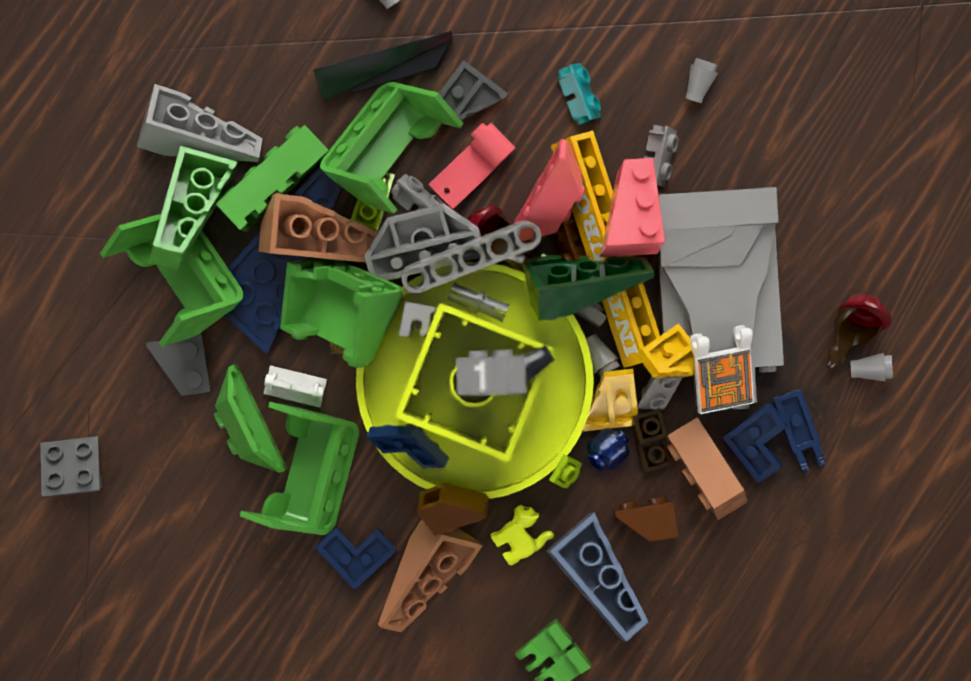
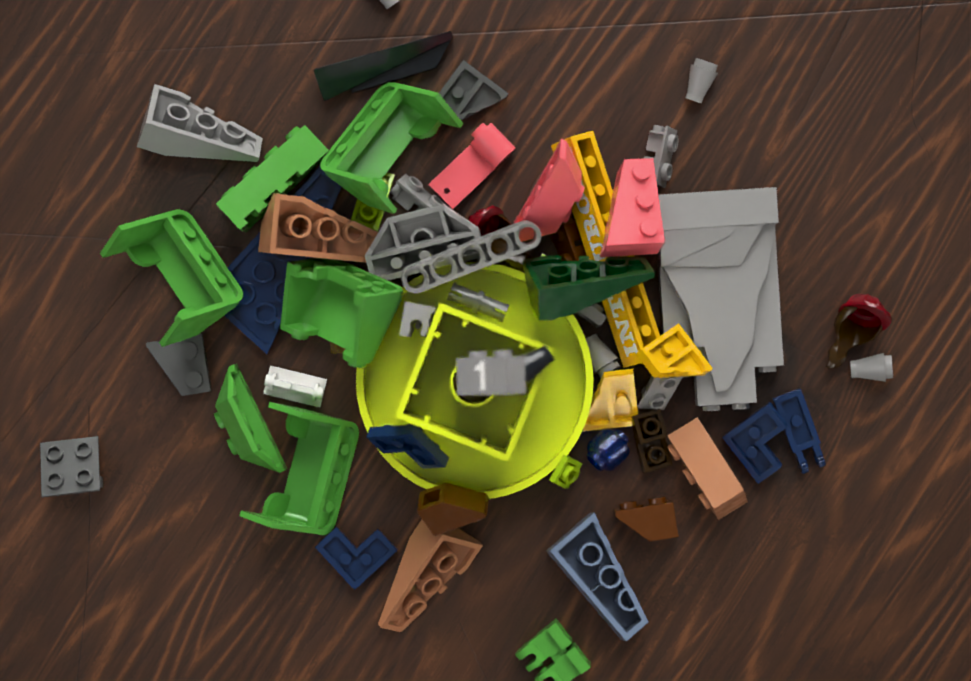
bright green wedge [149,146,237,270] -> none
neon yellow animal [490,505,554,566] -> none
teal hinge [557,63,601,126] -> none
flag [690,325,754,414] -> none

